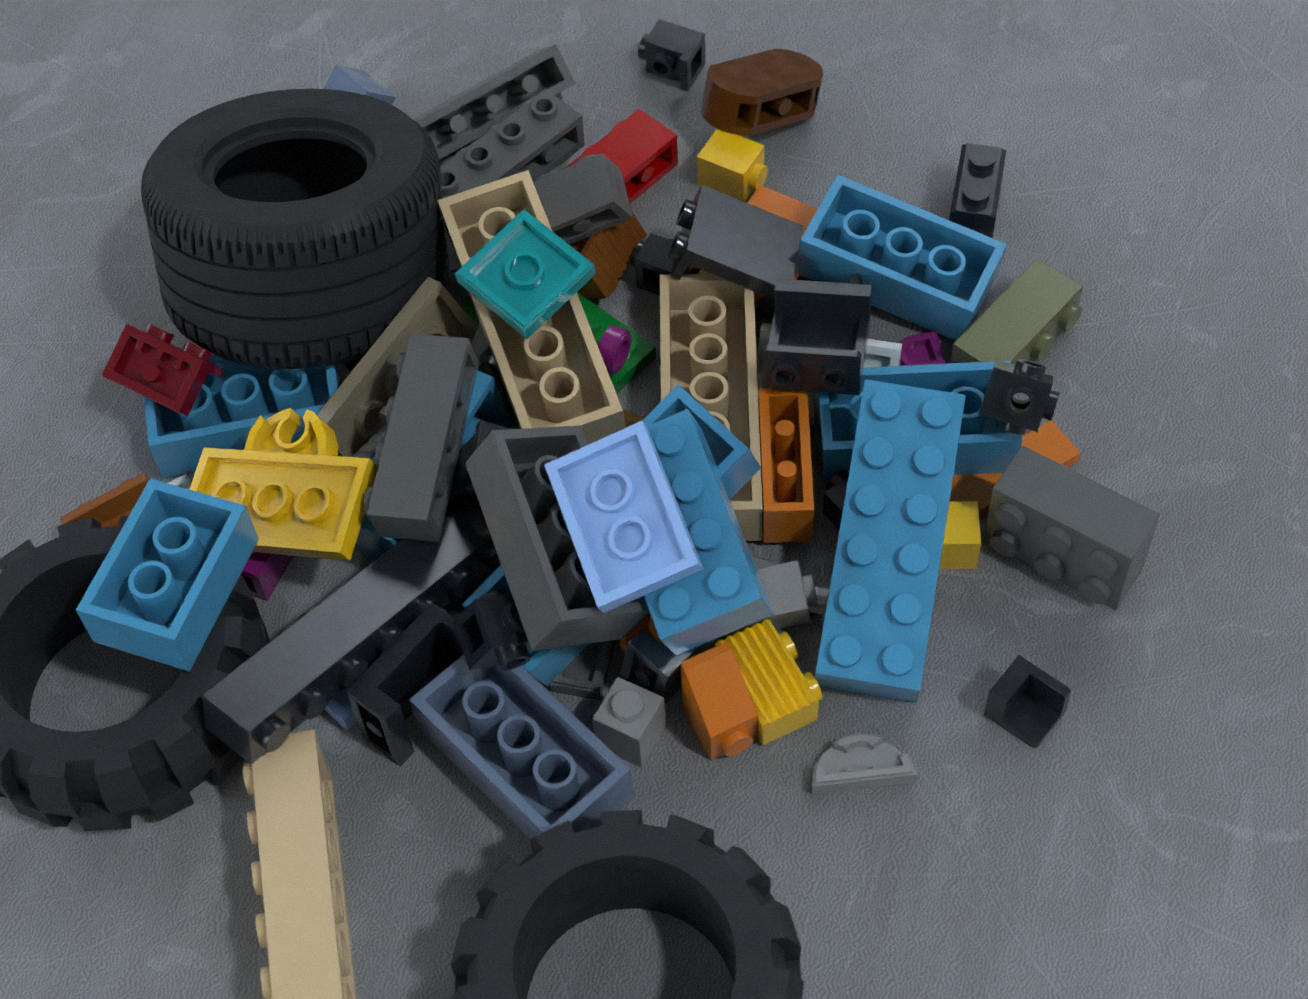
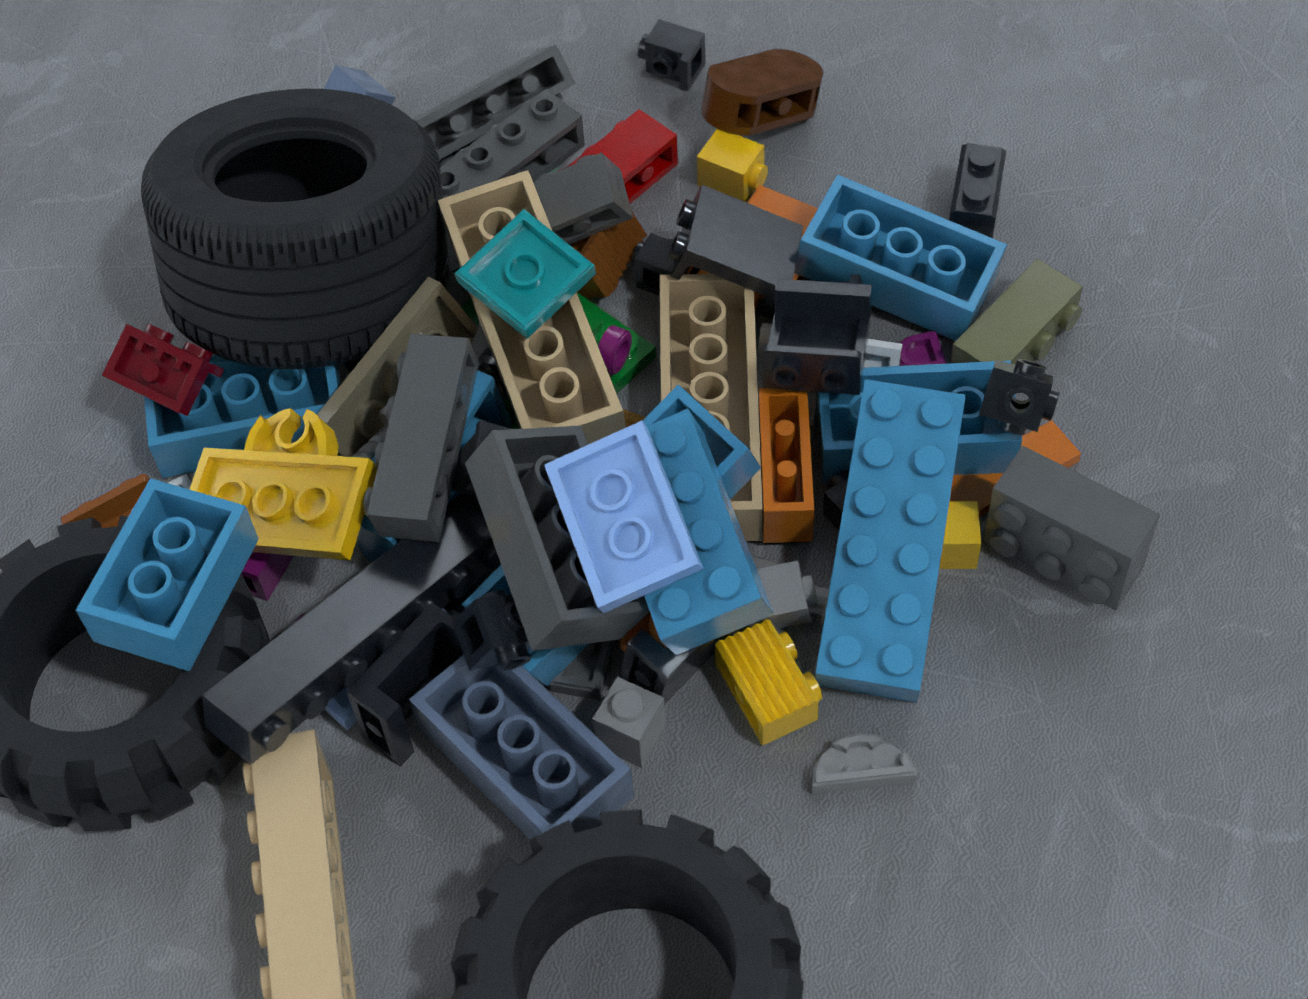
orange slope [680,641,757,761] -> none
black panel [984,655,1071,748] -> none

